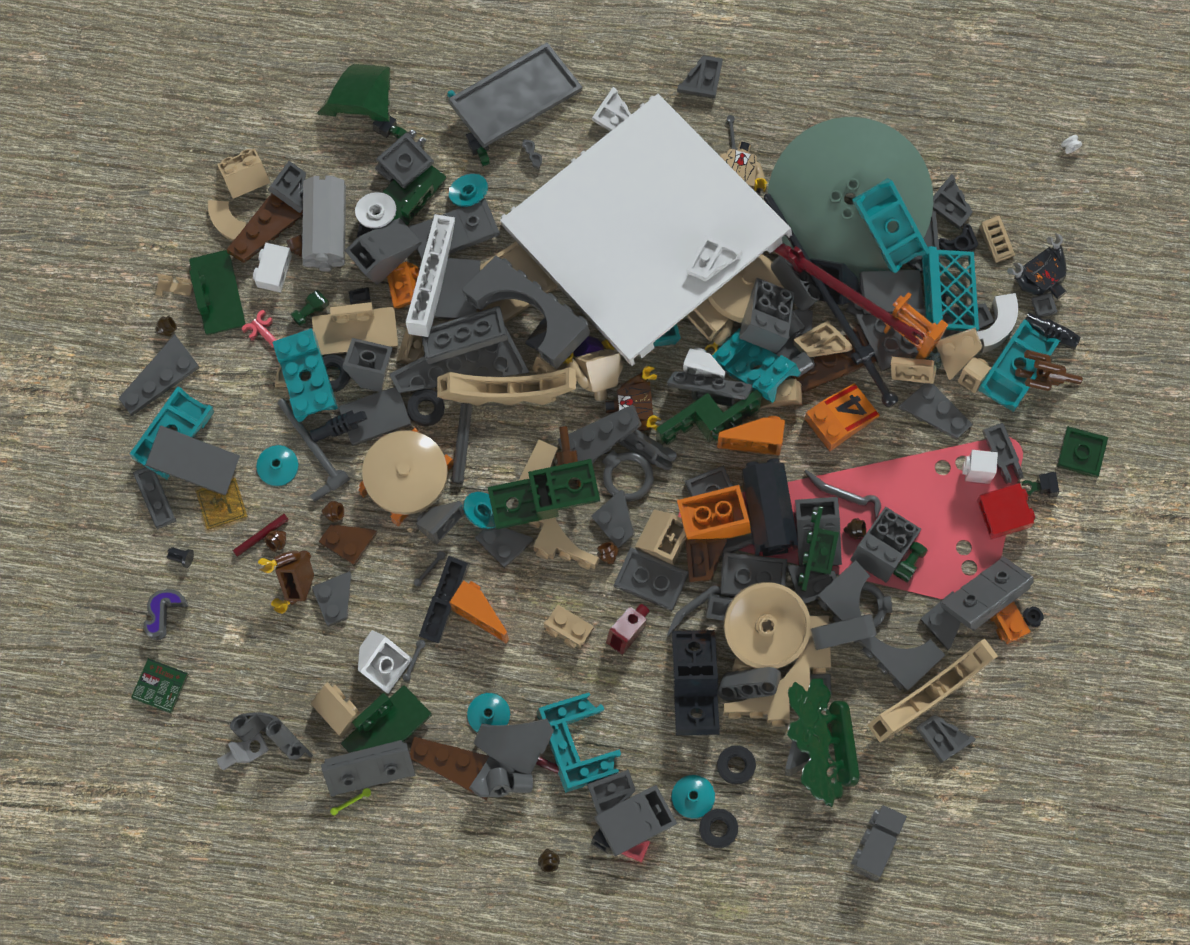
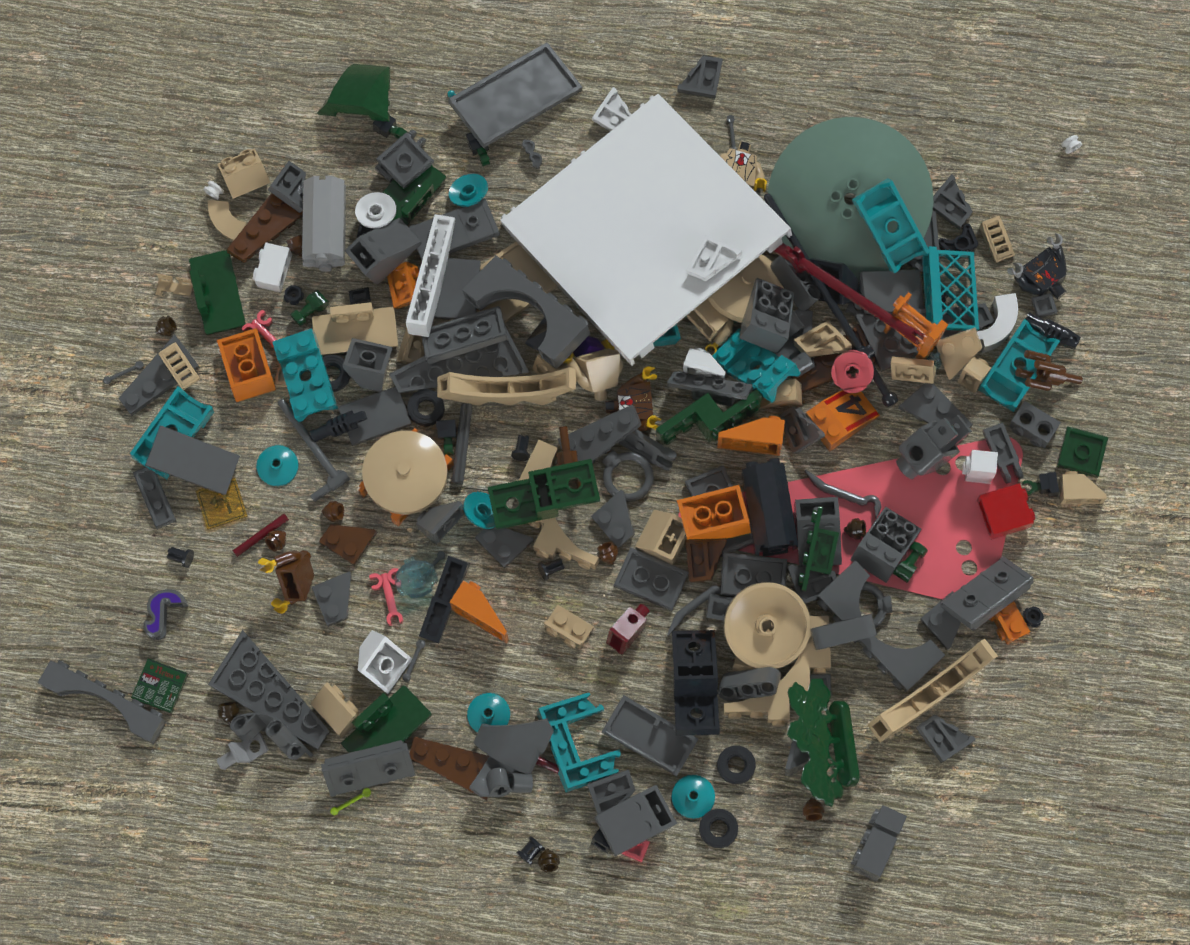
none -> dark grey arch [38,660,166,745]
none -> dark grey hinge [103,361,144,384]
none -> tan slope [158,342,200,390]
none -> white bush [203,181,224,200]
none -> dark grey wing [208,630,330,750]
none -> orange slope [217,328,276,402]
none -> dark brown plate [217,702,239,725]
none -> black plate [284,285,304,305]
none -> coral bar [369,568,403,626]
none -> clear light blue tile [395,556,438,599]
none -> black piece [436,419,457,455]
none -> black piece [511,434,530,461]
none -> black bush [516,836,545,866]
none -> black piece [538,558,565,581]
none -> dark grey container [602,695,698,777]
none -> dark grey wing [778,406,825,453]
none -> reddish brown plate [802,798,825,821]
none -> coral plate [831,350,874,393]
none -> dark grey piece [896,415,972,479]
none -> dark grey brick [1009,401,1061,449]
none -> tan slope [1059,471,1107,504]

